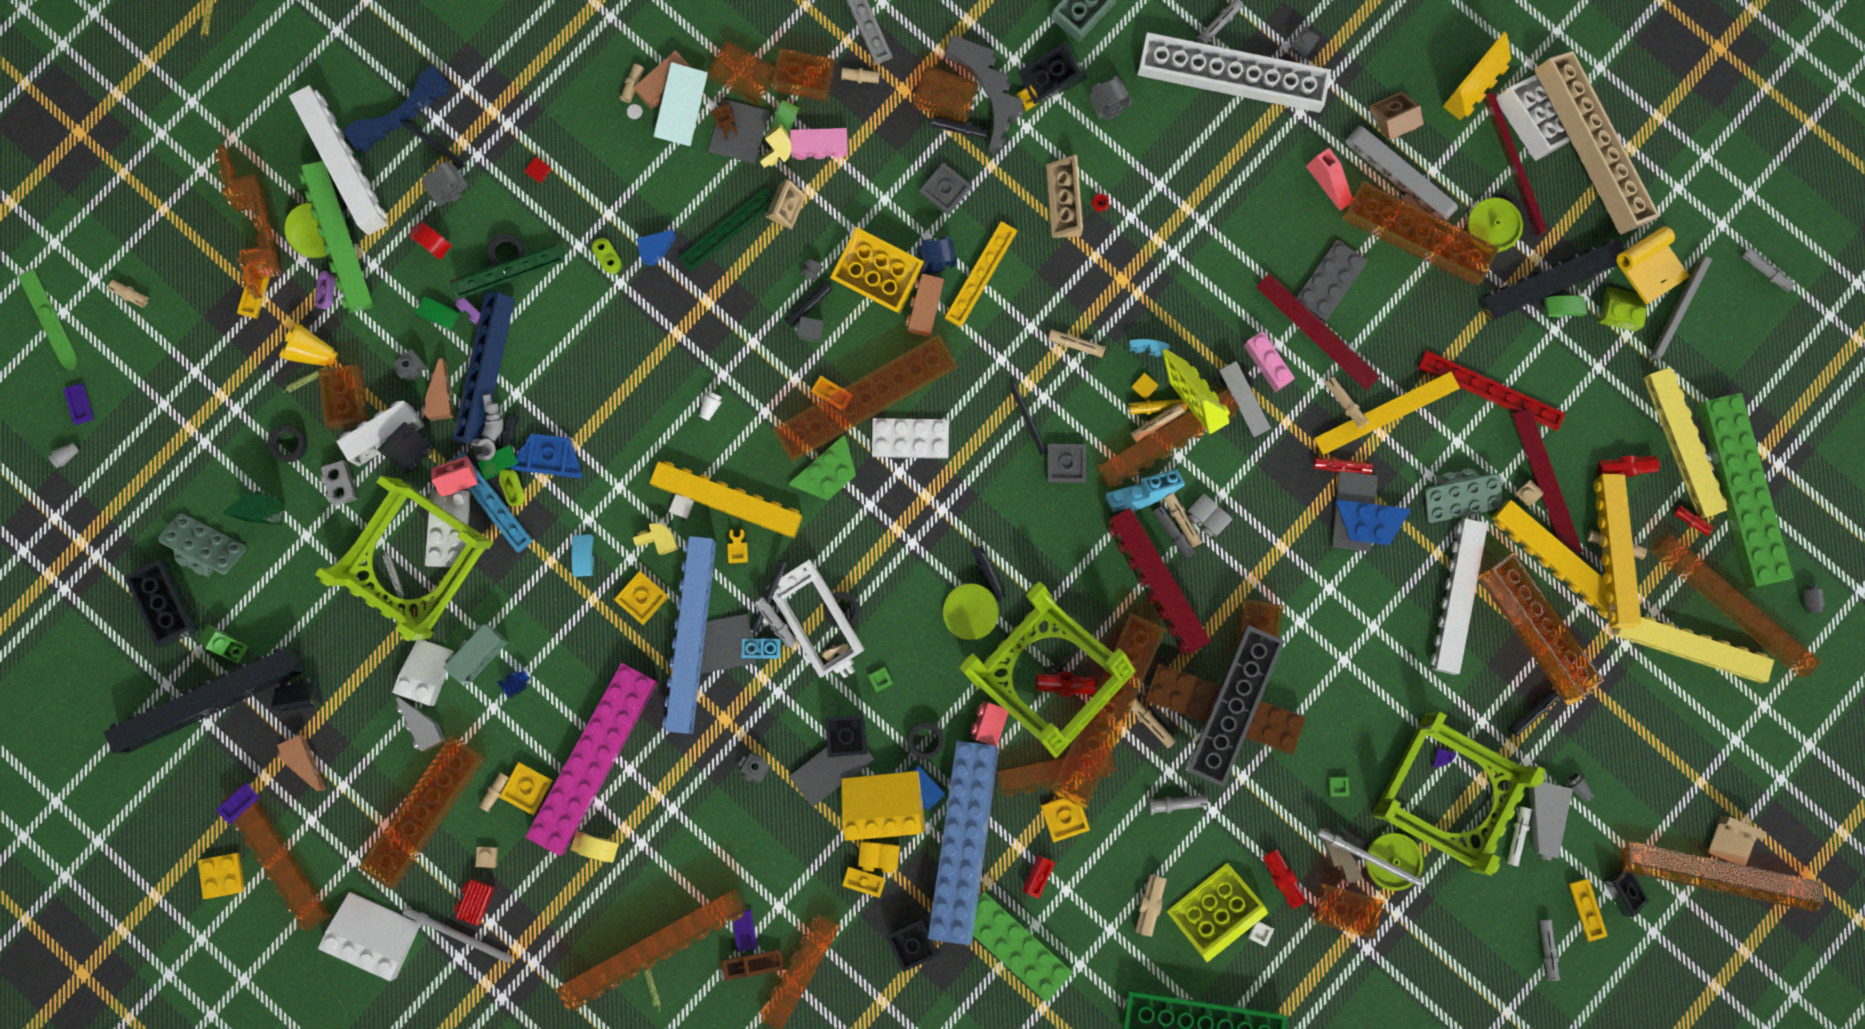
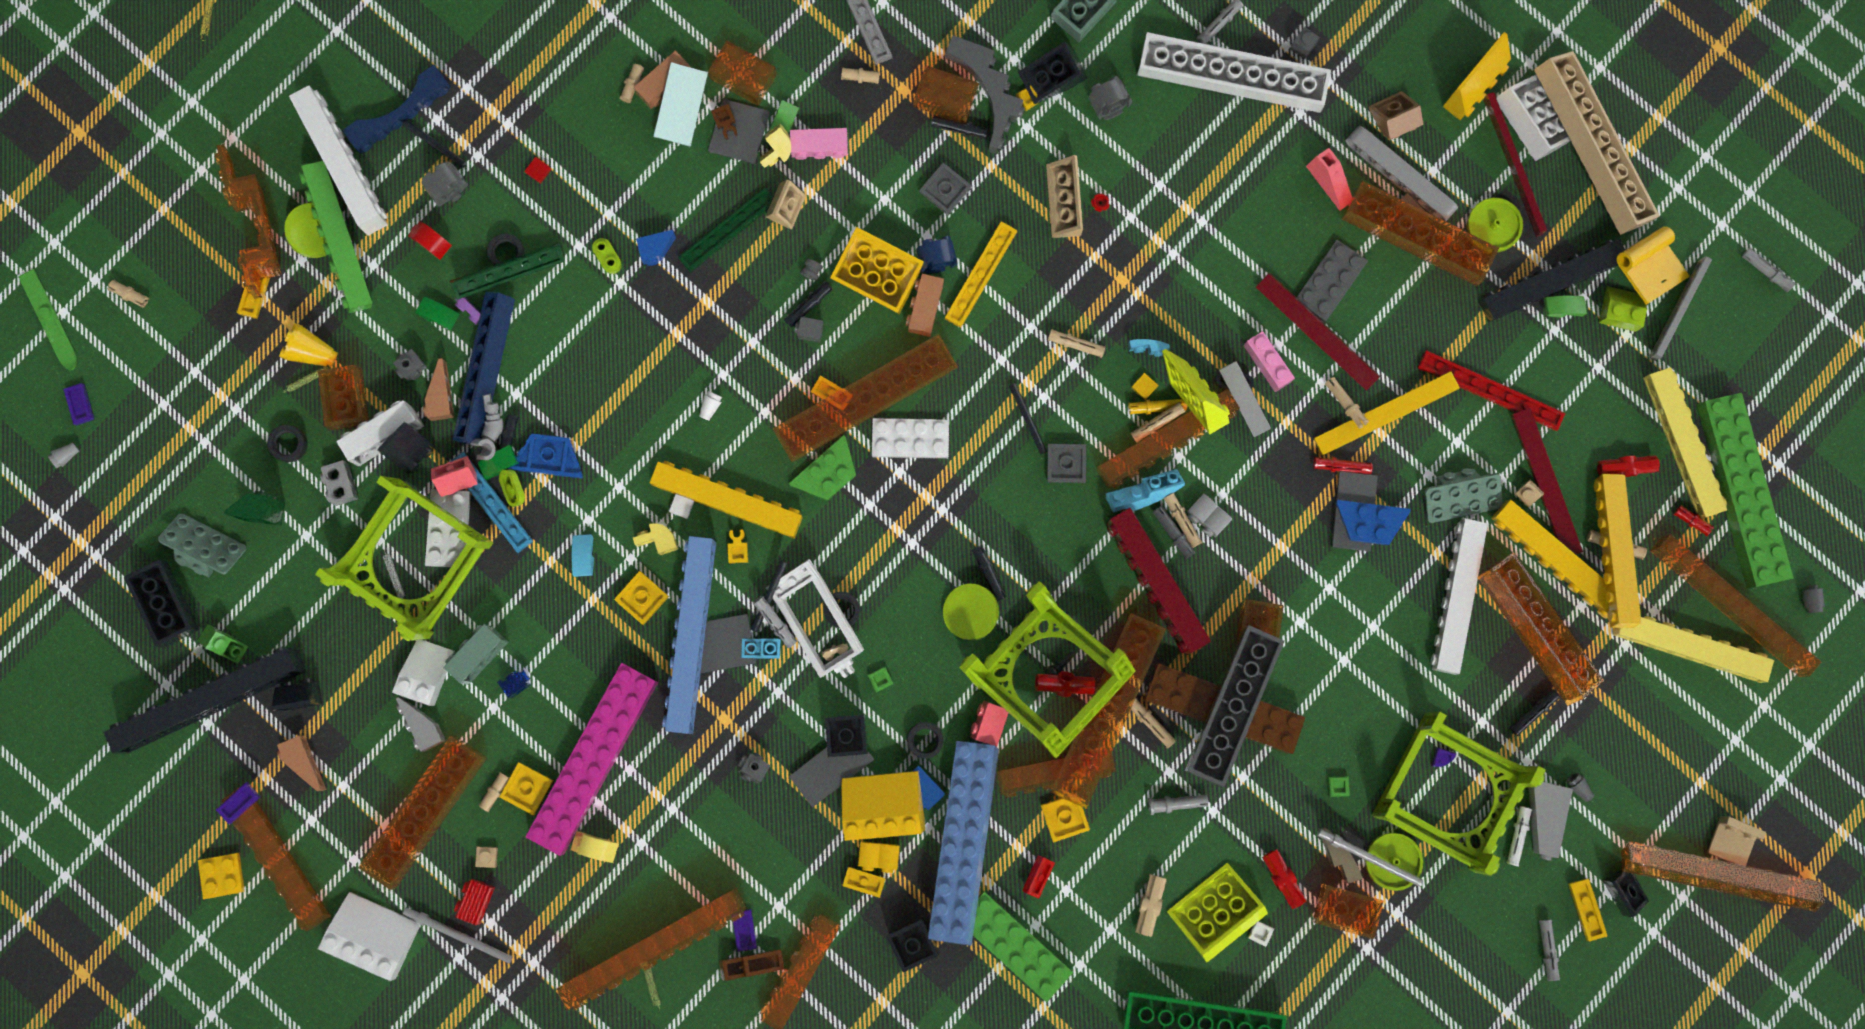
medium lavender plate [314,271,336,310] -> none
white sticker [627,104,642,119] -> none
clear orange brick [772,48,836,102] -> none

